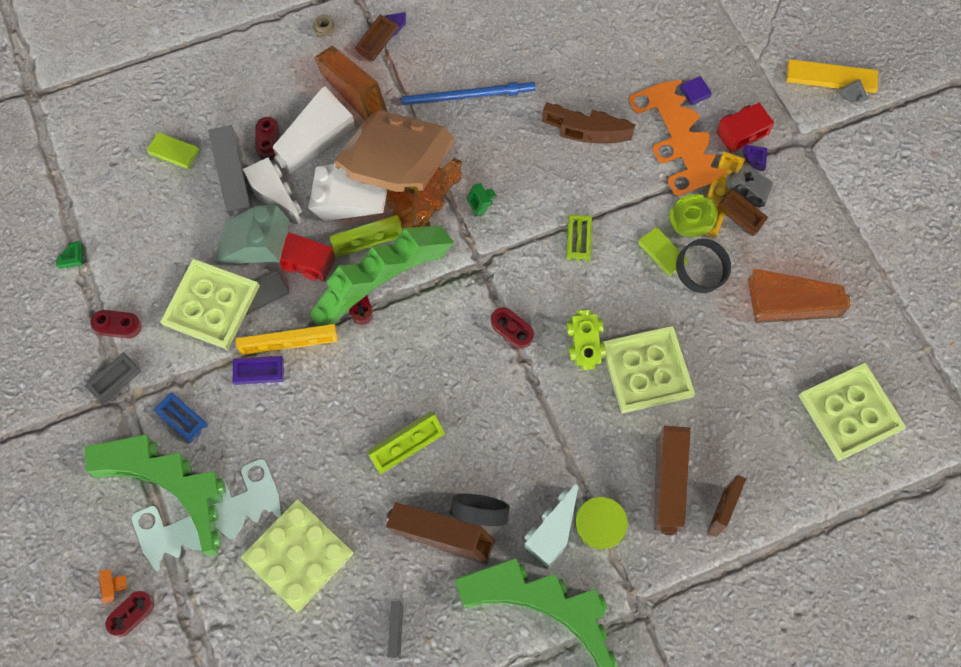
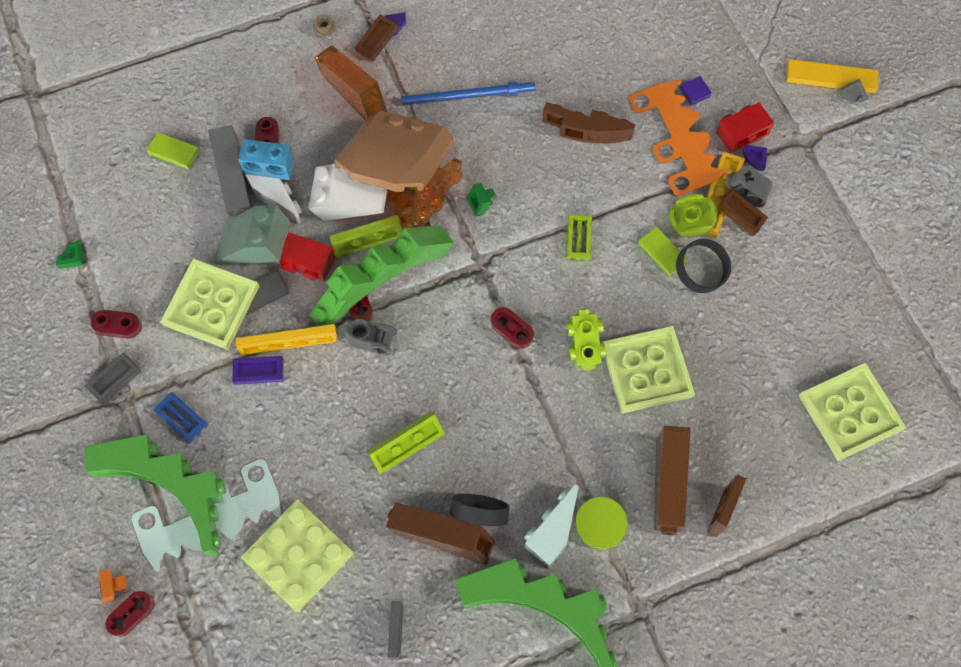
white slope [273,86,355,174] -> none
clear orange slope [747,269,850,323] -> none
none -> dark azure brick [238,139,295,180]
none -> dark grey piece [348,319,397,355]

